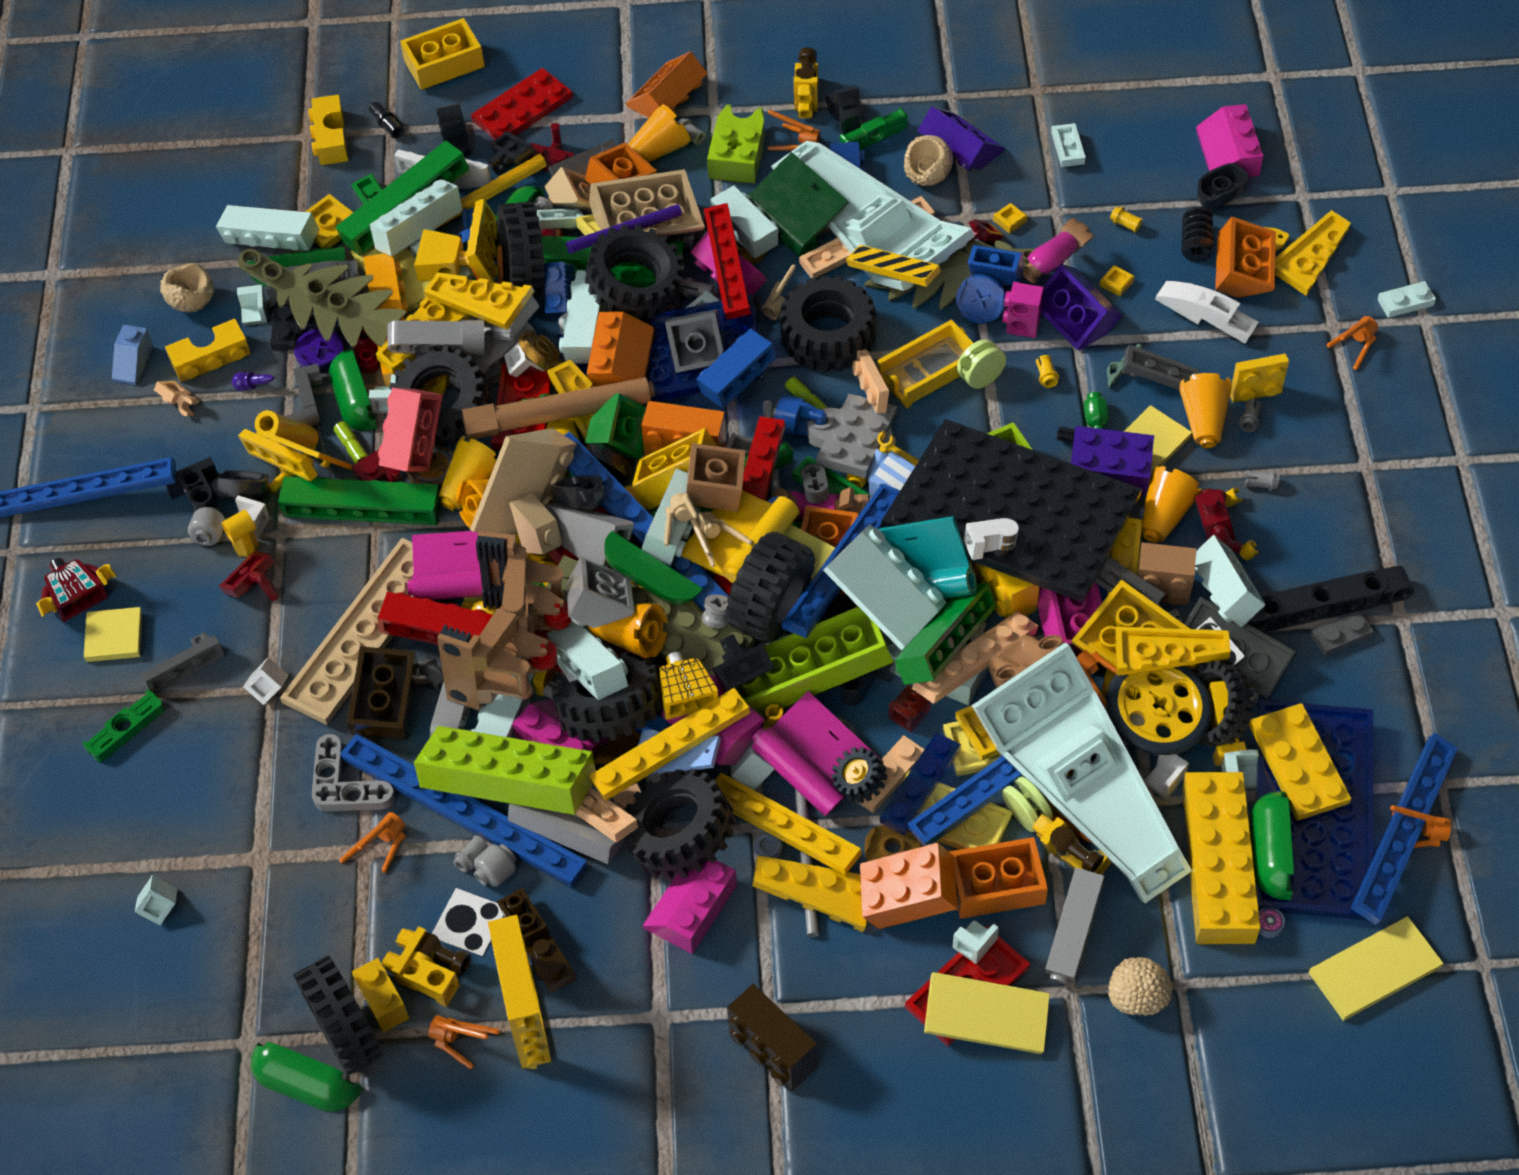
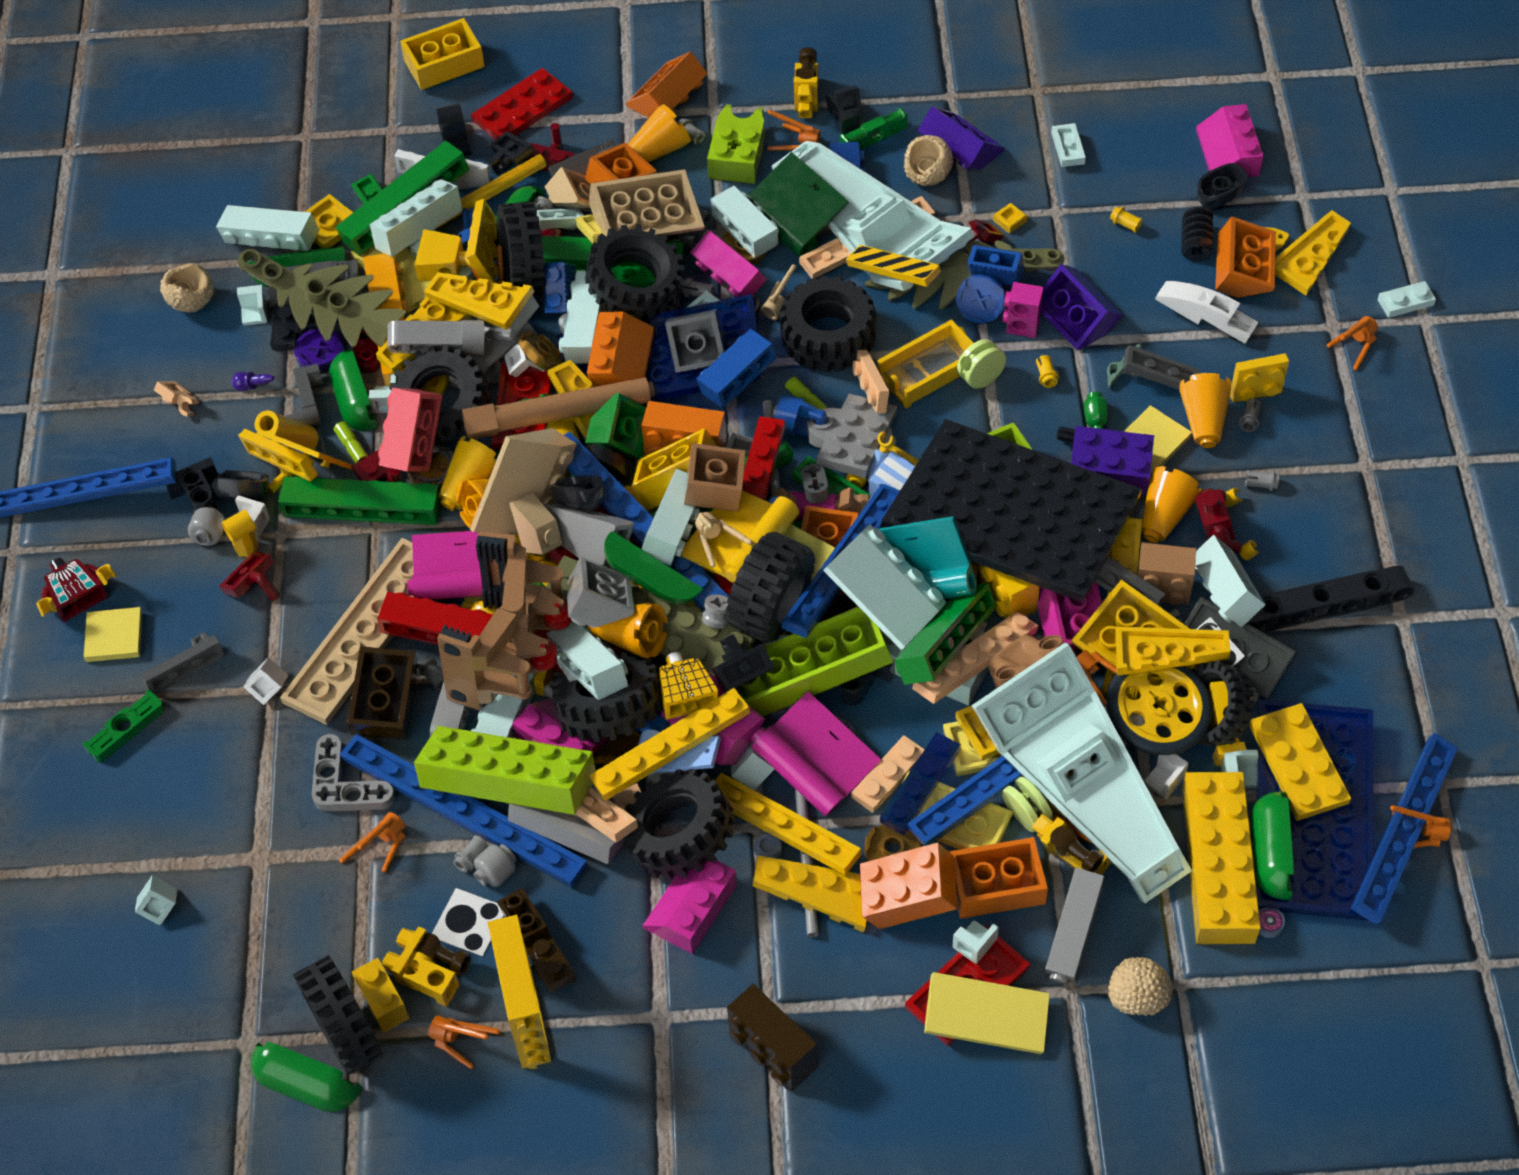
medium blue slope [112,325,154,385] -> none
yellow arch [165,319,251,383] -> none
yellow arch [308,95,348,165] -> none
black axle [368,101,404,139] -> none
dark purple piece [566,204,682,254] -> none
tan plant [664,493,711,555] -> none
red plate [704,203,751,320] -> none
yellow pin [764,704,783,730] -> none
black wheel [831,747,888,803] -> none
clear red brick [888,684,931,732] -> none
white leg [964,518,1019,560] -> none
dark pink piece [1023,218,1096,283] -> none
yellow tile [1100,265,1135,297] -> none
light yellow tile [1309,916,1444,1021] -> none
dark grey plate [1310,611,1374,657] -> none

